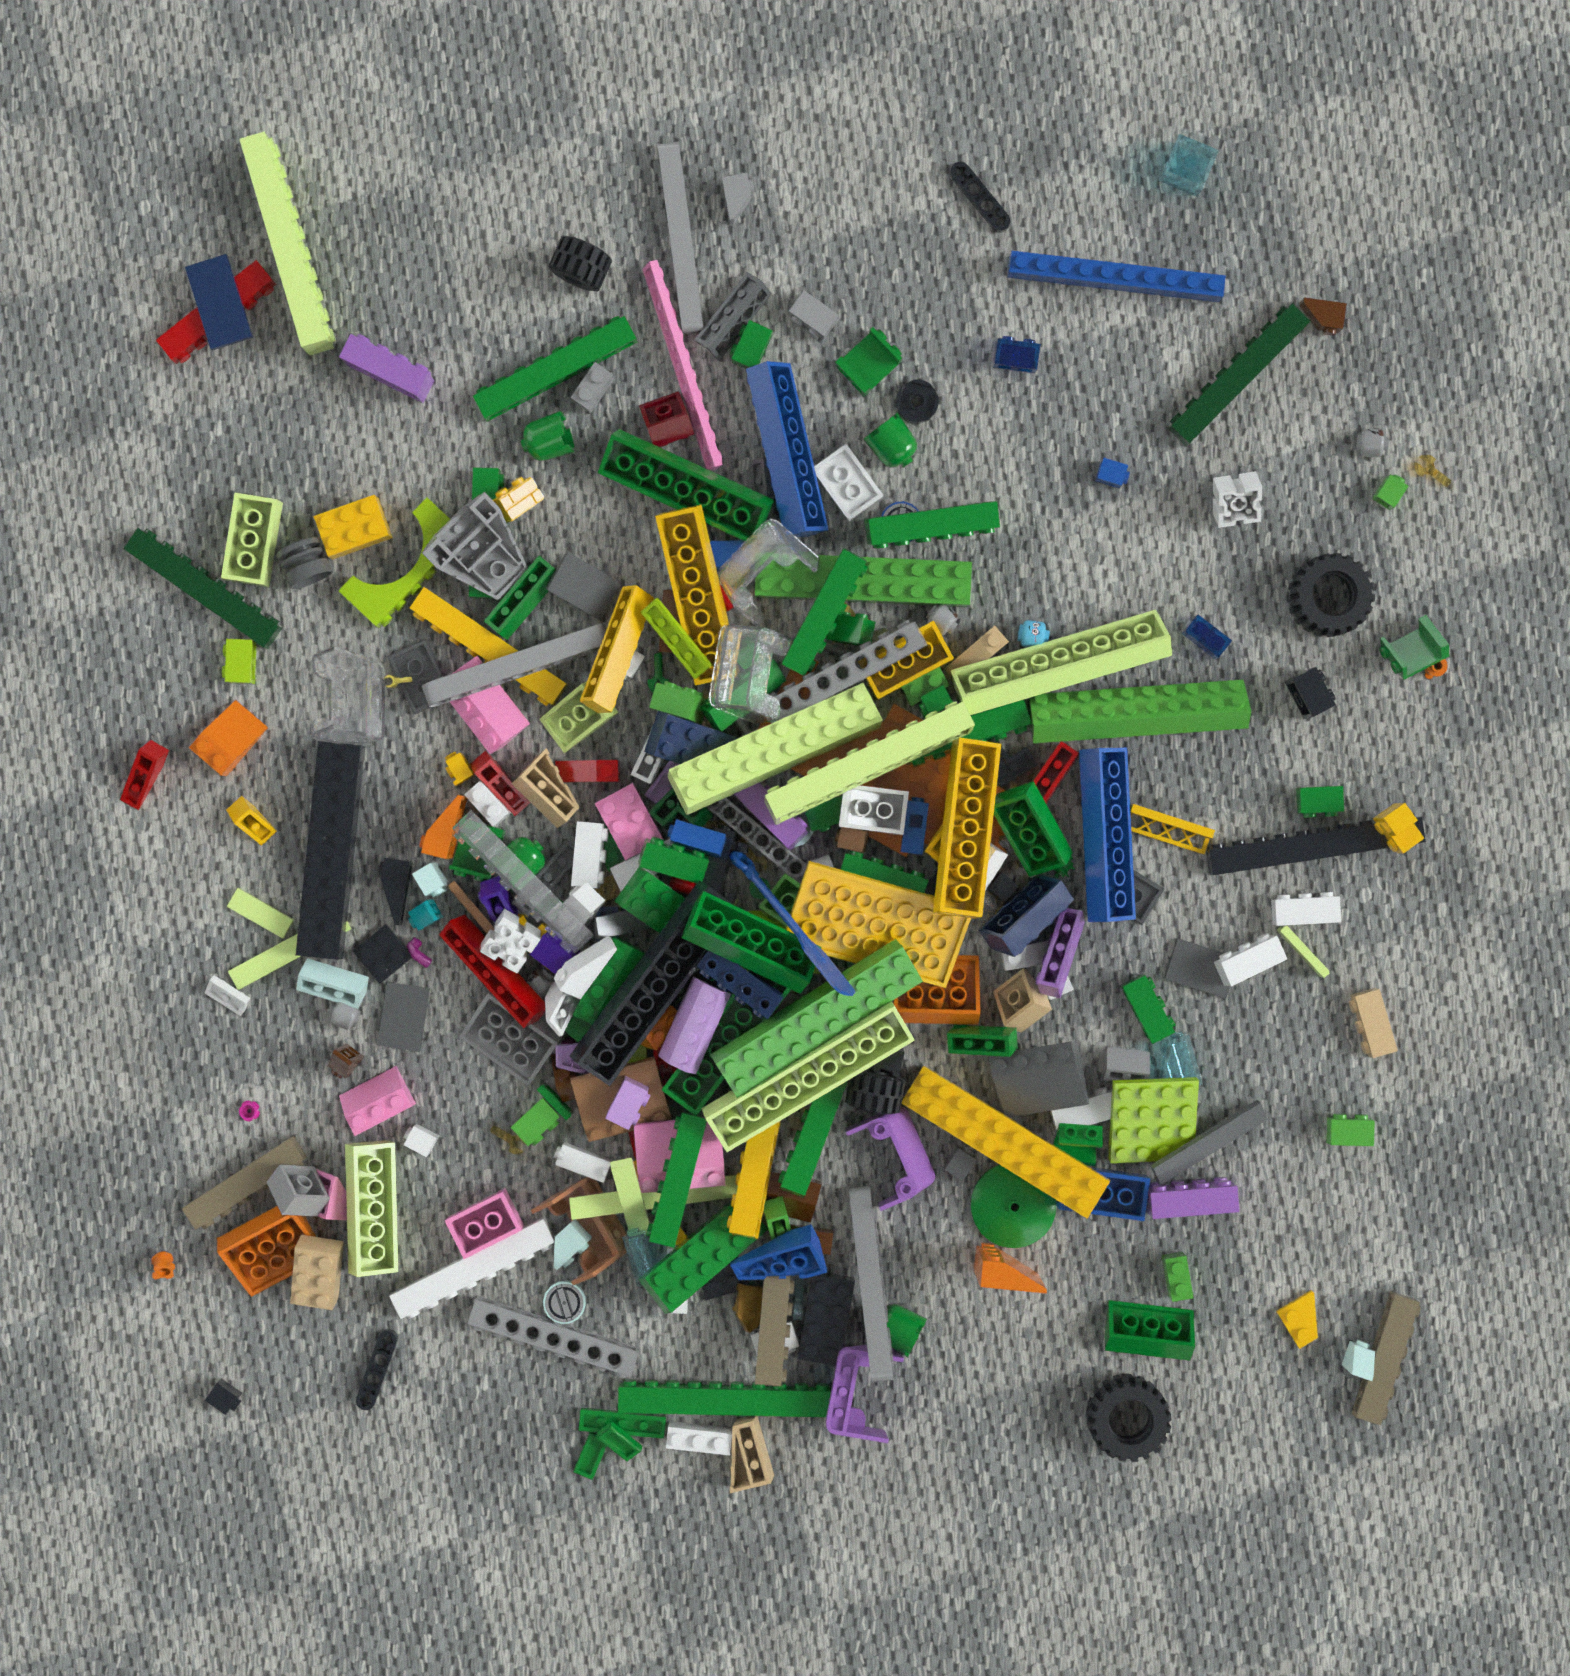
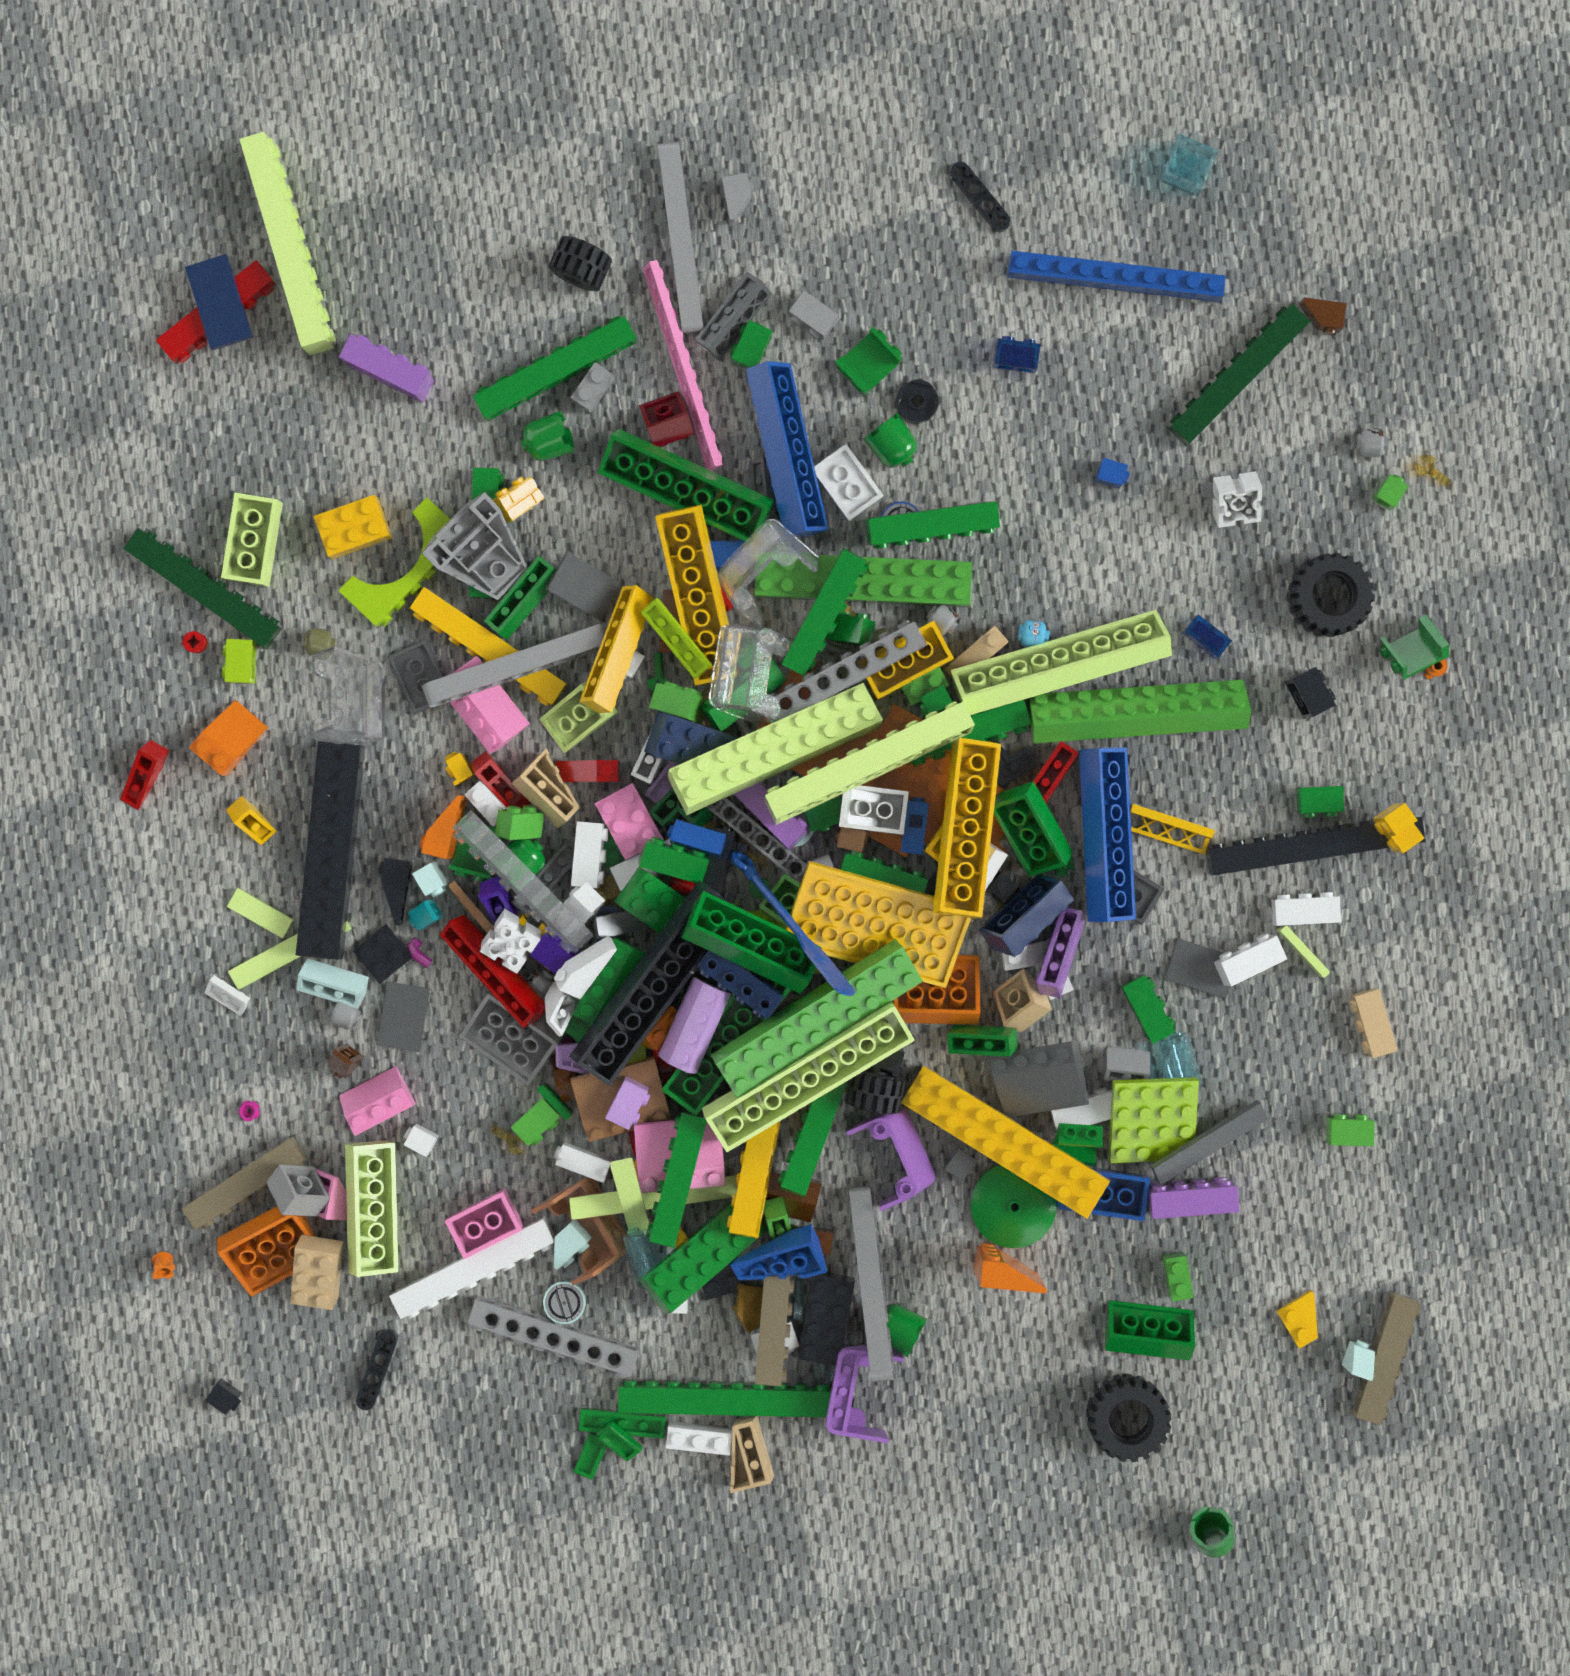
dark grey wheel [276,537,333,589] -> none
light yellow hand [385,675,412,688] -> none
none -> red wheel [183,631,208,654]
none -> olive head [303,628,336,657]
none -> bright green brick [495,805,544,840]
none -> green cylinder [1190,1506,1235,1558]

